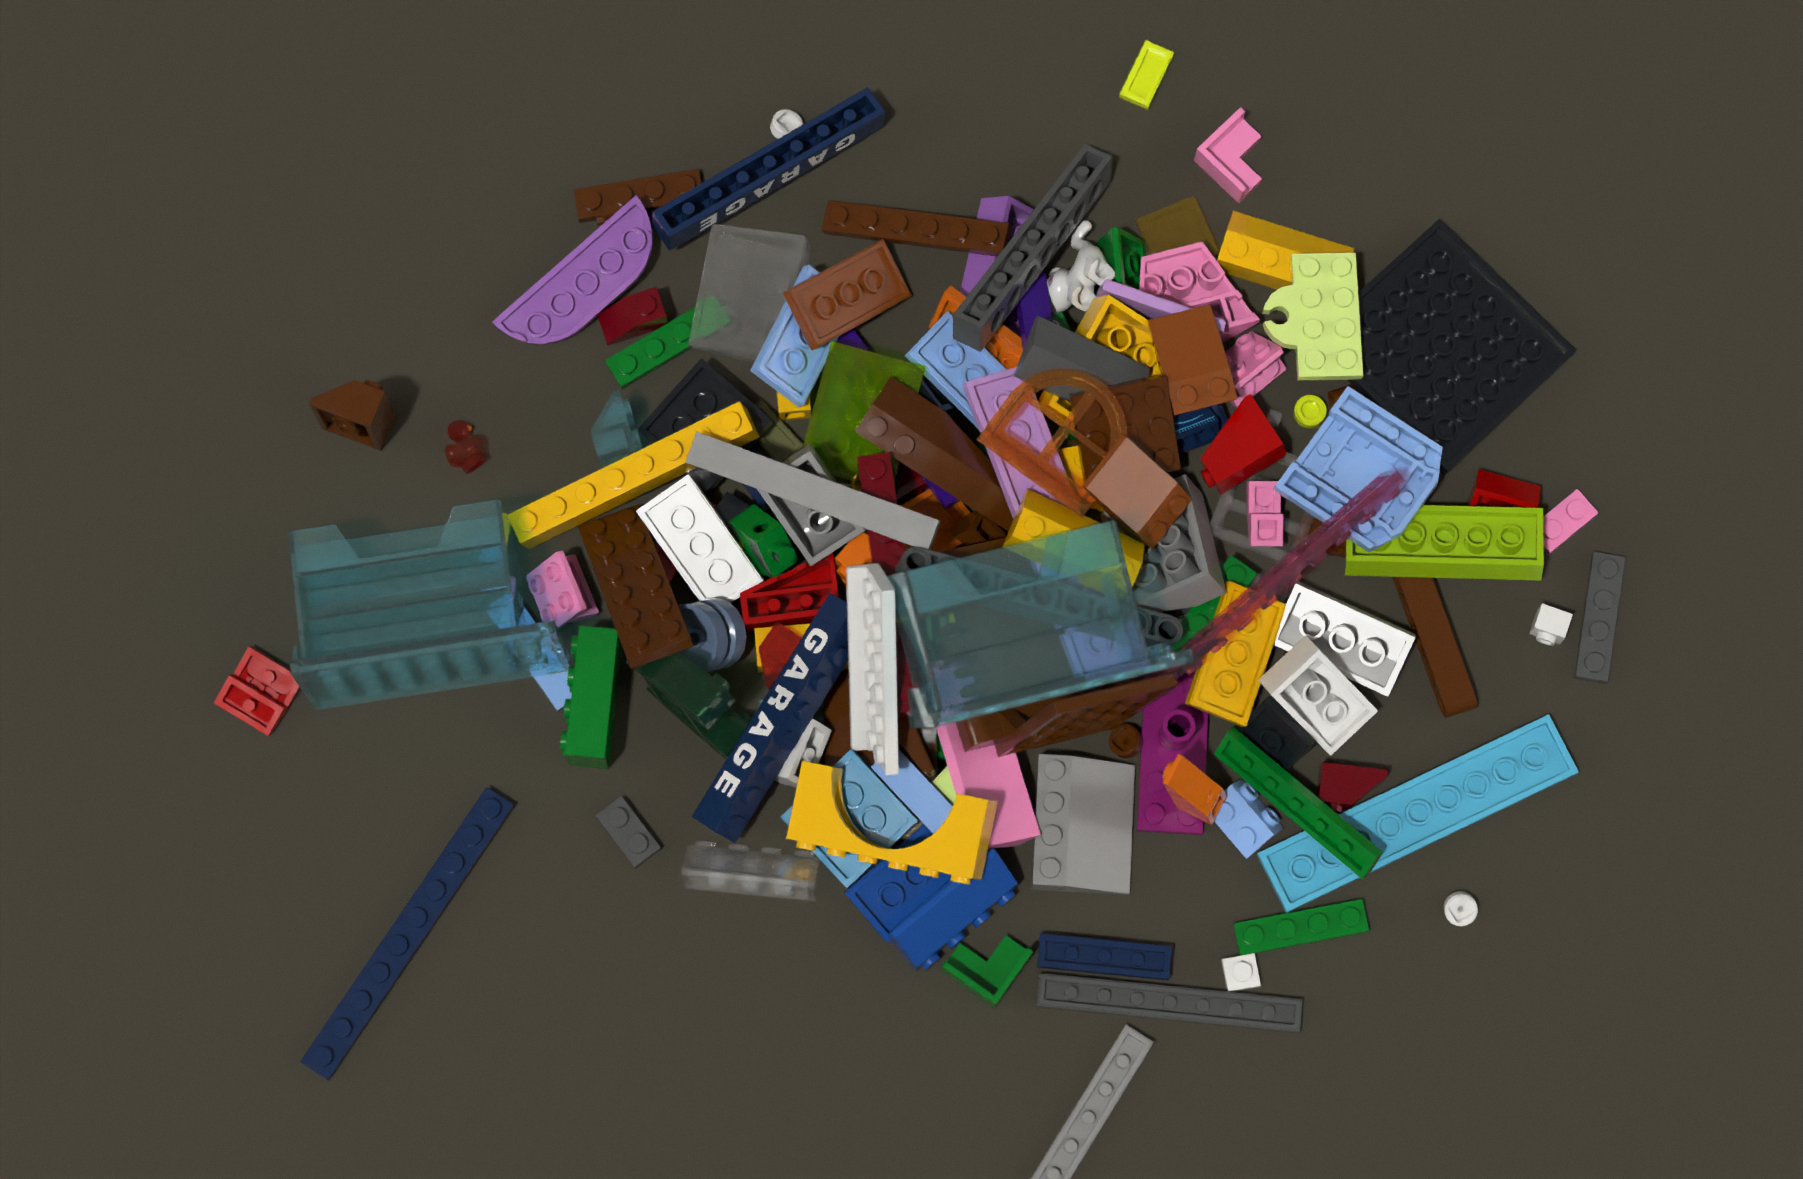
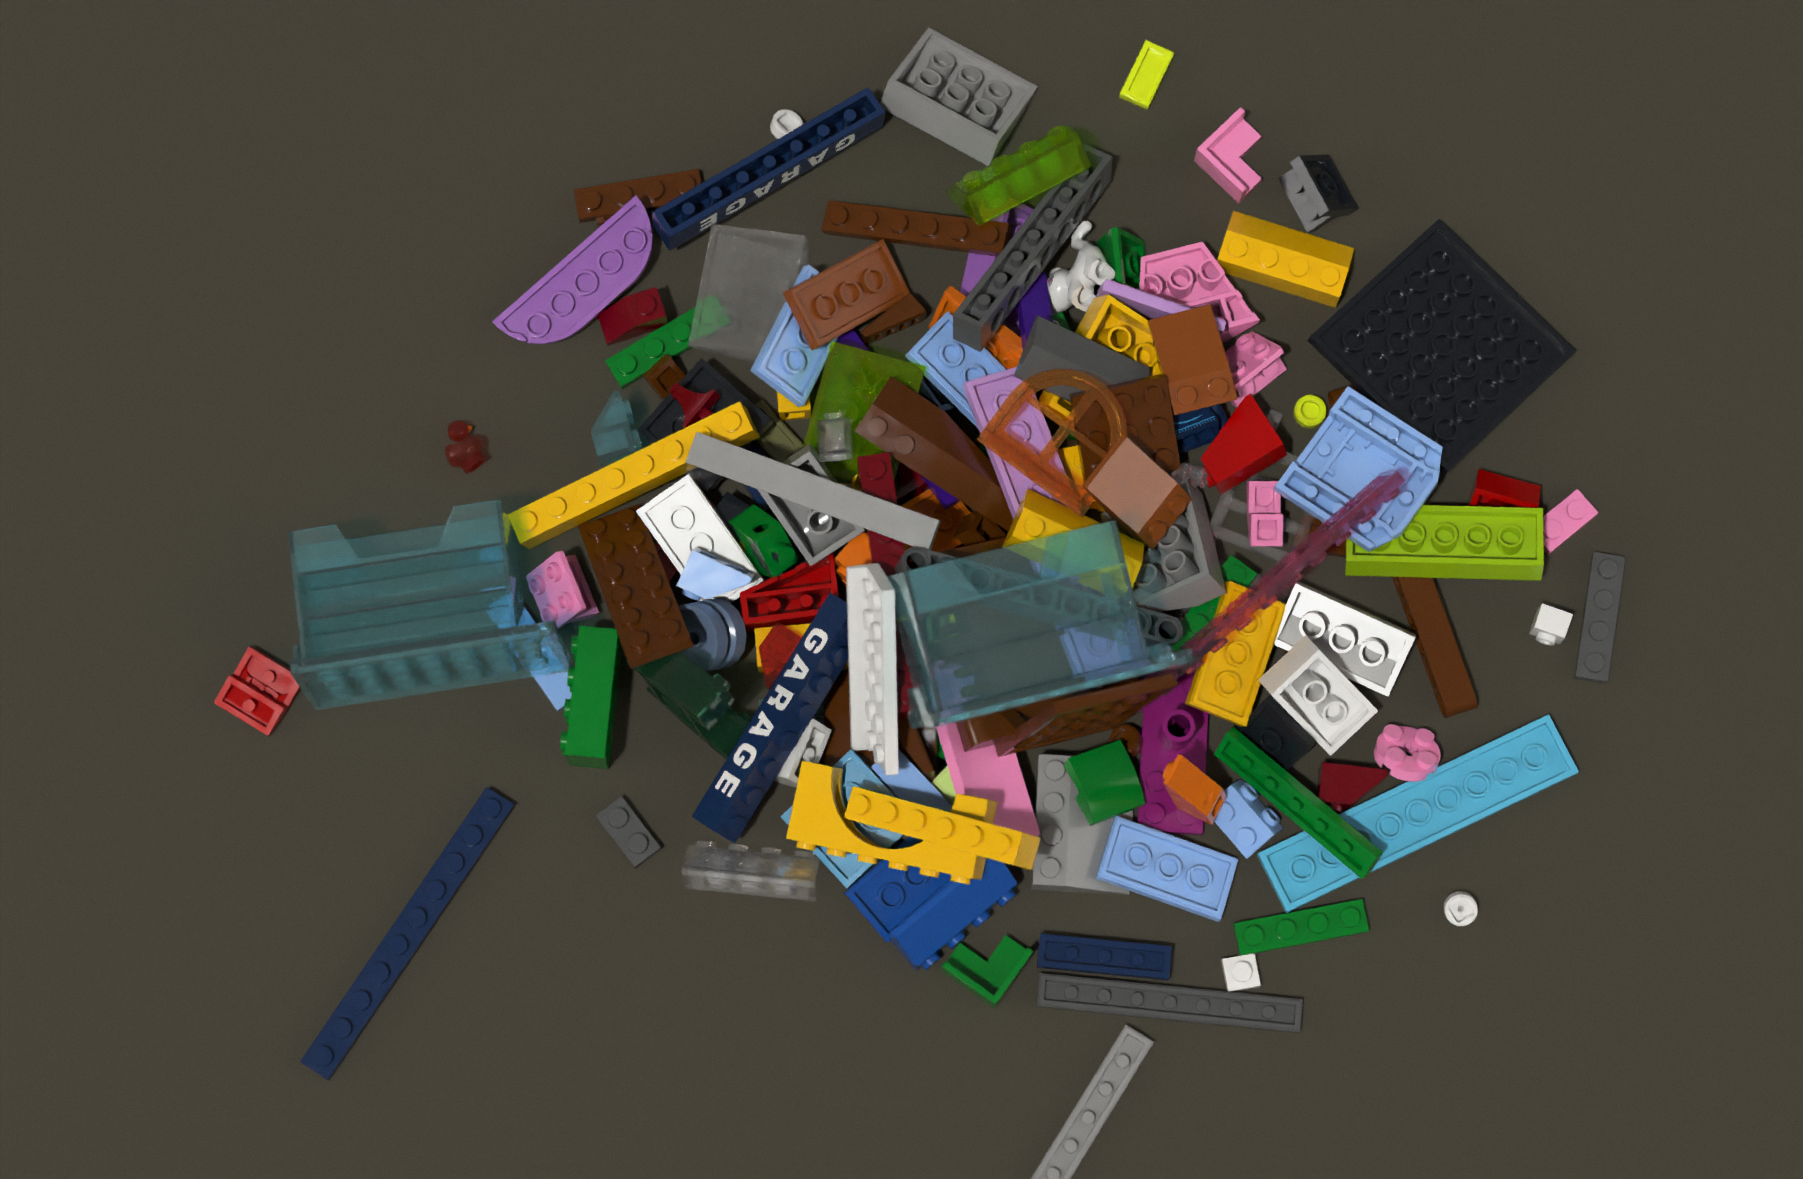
reddish brown slope [309,380,396,451] -> none
clear yellow tile [1136,196,1220,257] -> none
yellowish green plate [1262,253,1363,381] -> none
none -> reddish brown plate [643,354,685,400]
none -> dark red piece [669,382,721,428]
none -> light blue slope [677,547,755,601]
none -> clear slope [818,411,855,462]
none -> yellow arch [844,786,1041,870]
none -> reddish brown slope [861,293,926,345]
none -> light grey slope [880,27,1038,166]
none -> clear neon green slope [945,125,1091,226]
none -> green slope [1063,740,1145,826]
none -> light blue tile [1095,816,1238,922]
none -> clear arm [1171,462,1209,488]
none -> black bracket [1278,154,1359,233]
none -> bright pink plate [1374,724,1441,782]

